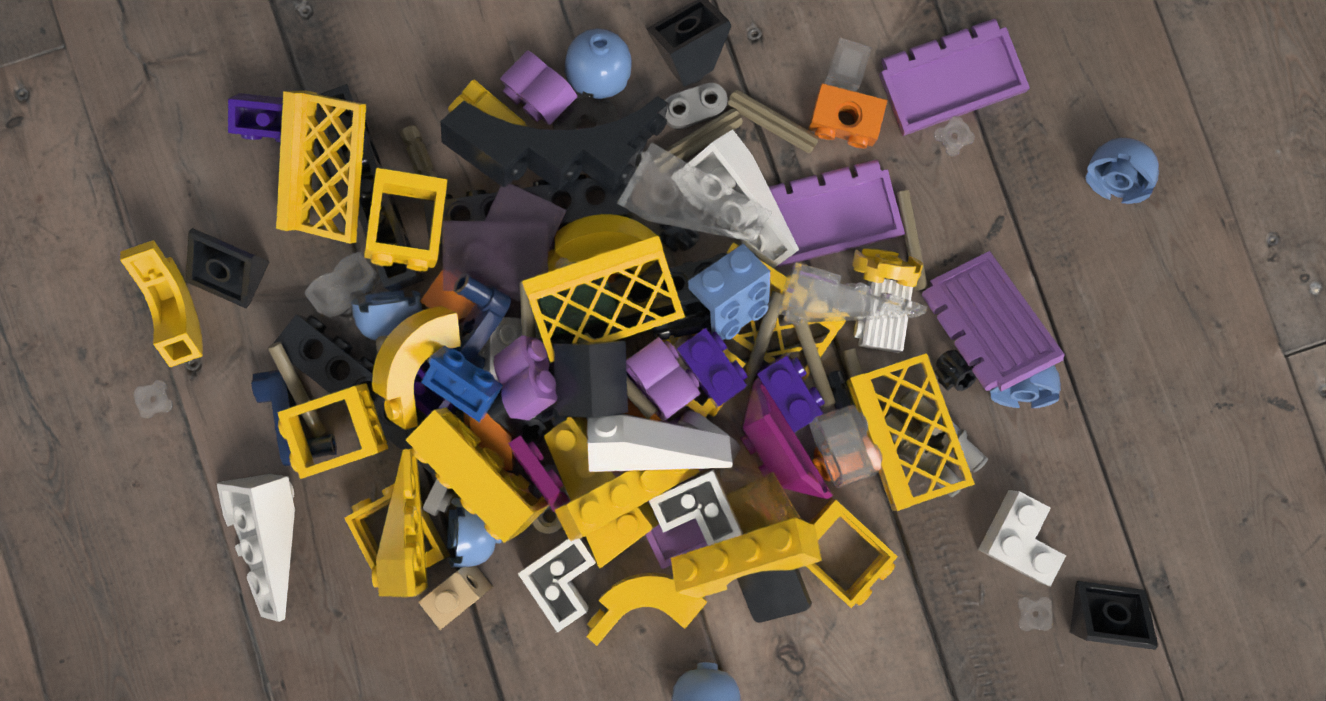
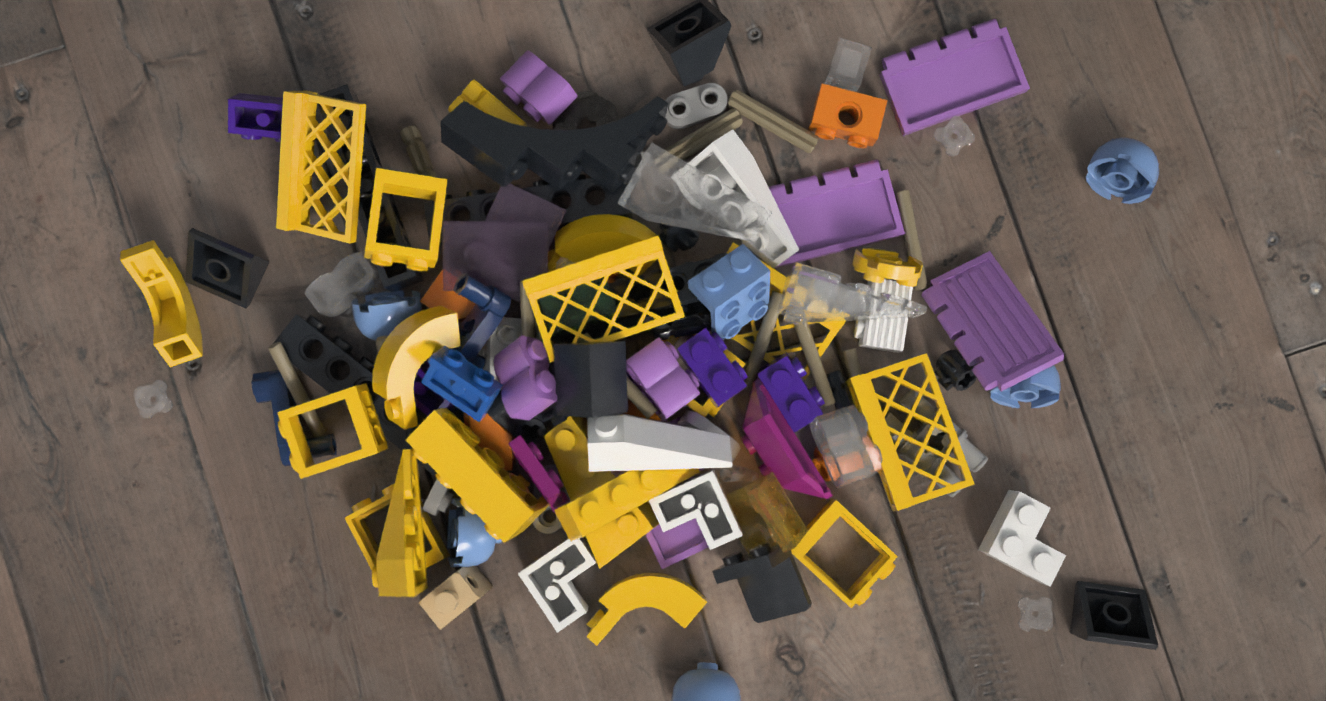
white wedge [216,474,295,622] -> none
medium blue cylinder [565,28,632,99] -> none
yellow arch [671,518,822,598] -> none

